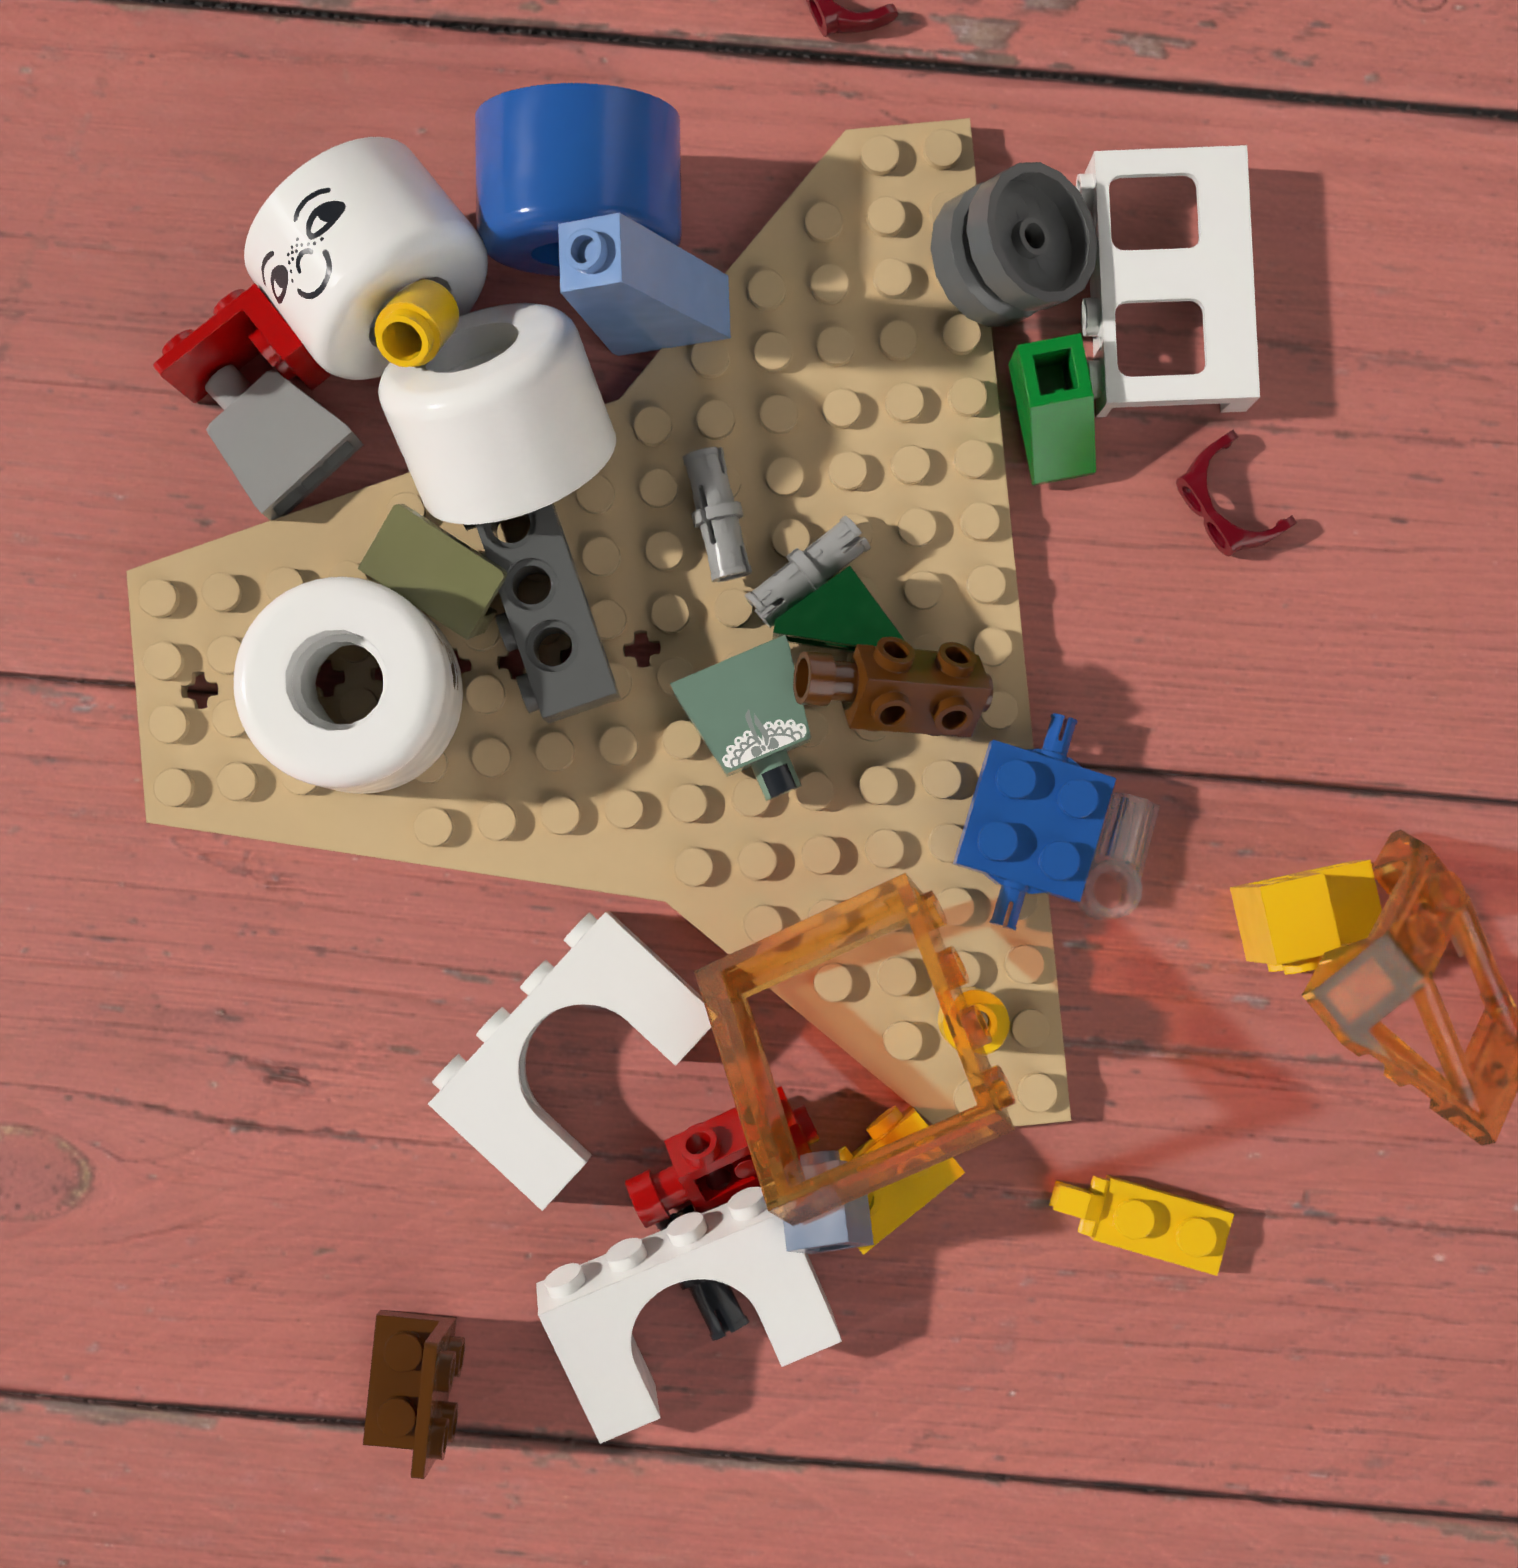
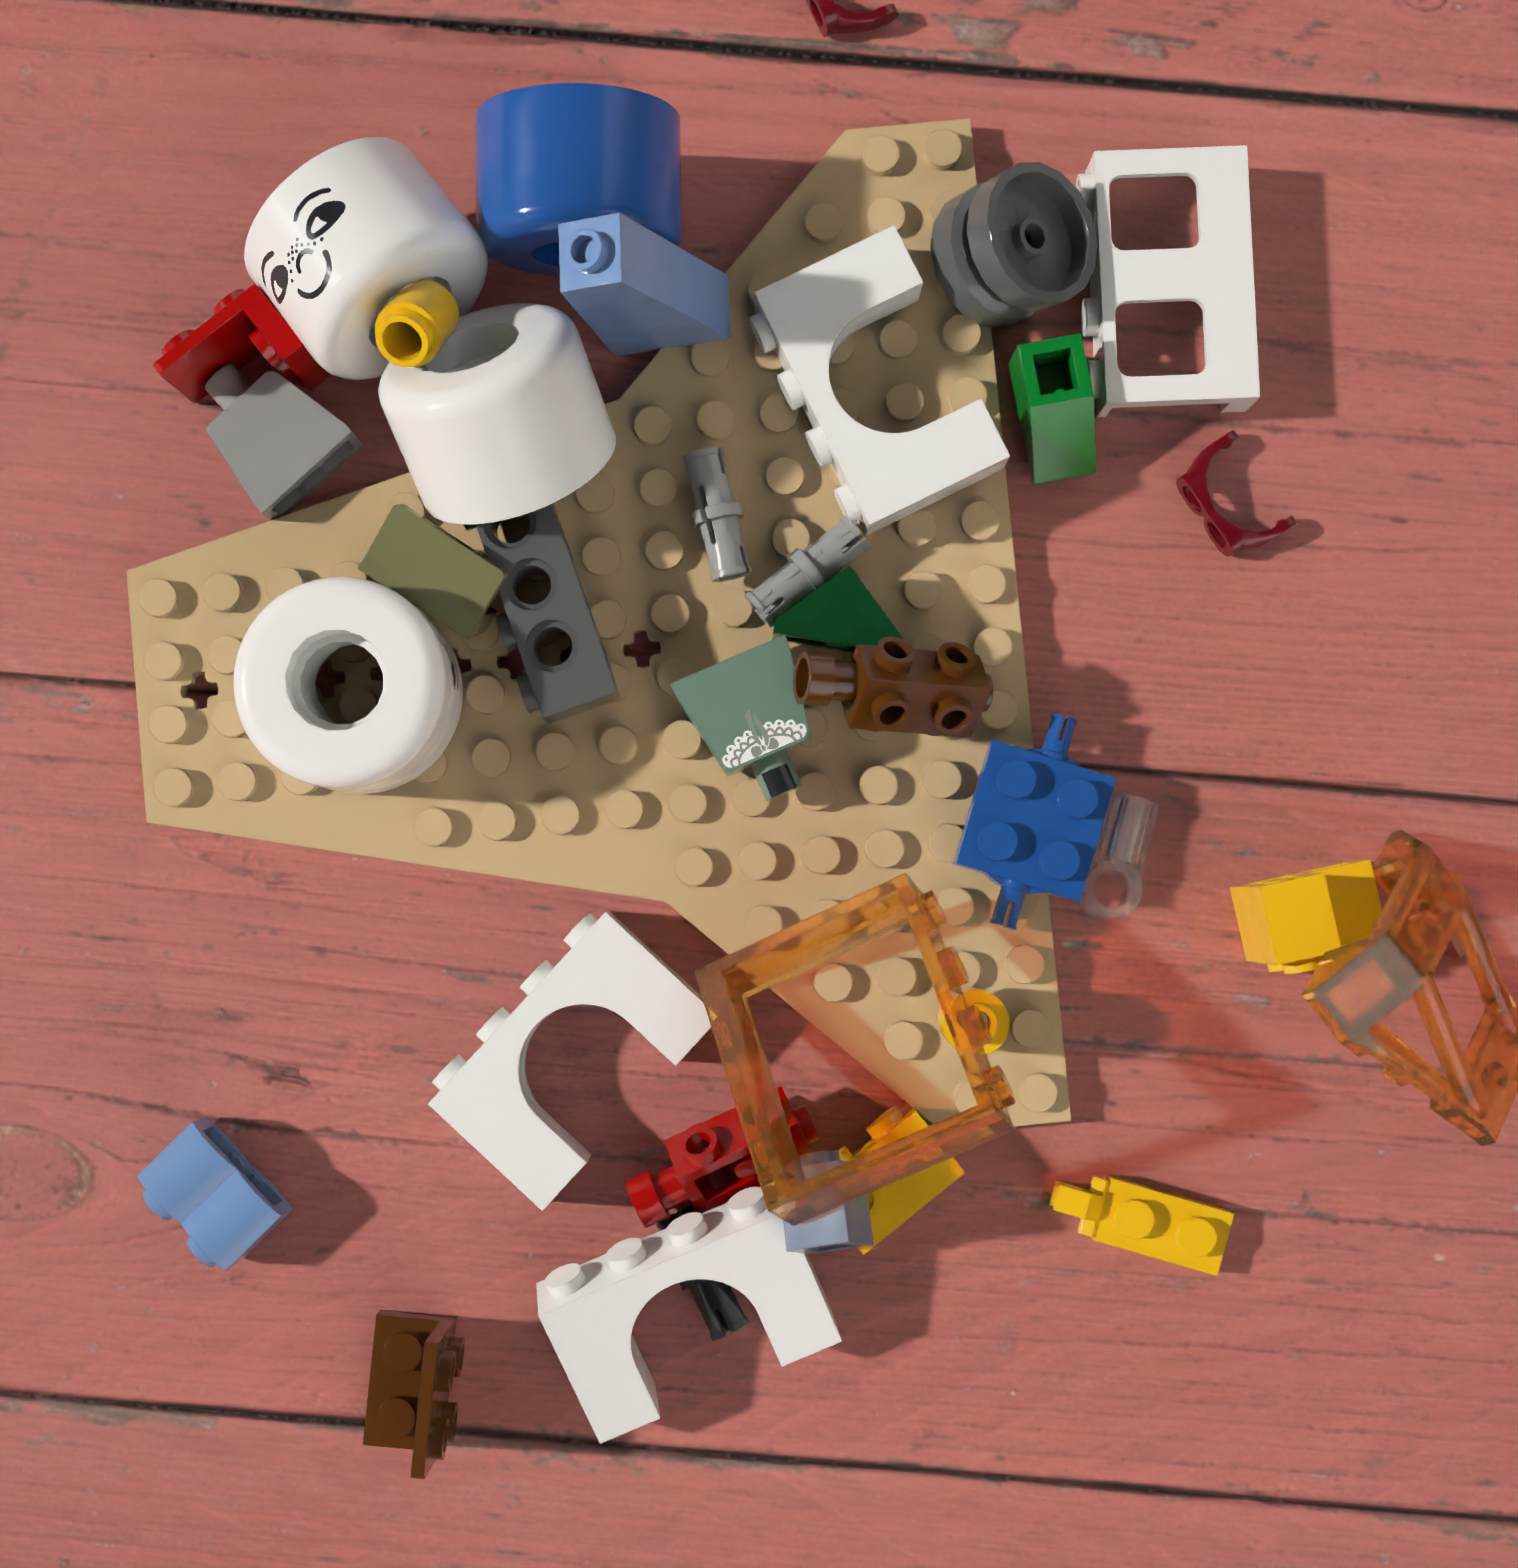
none -> medium blue brick [137,1117,293,1271]
none -> white arch [749,225,1010,536]

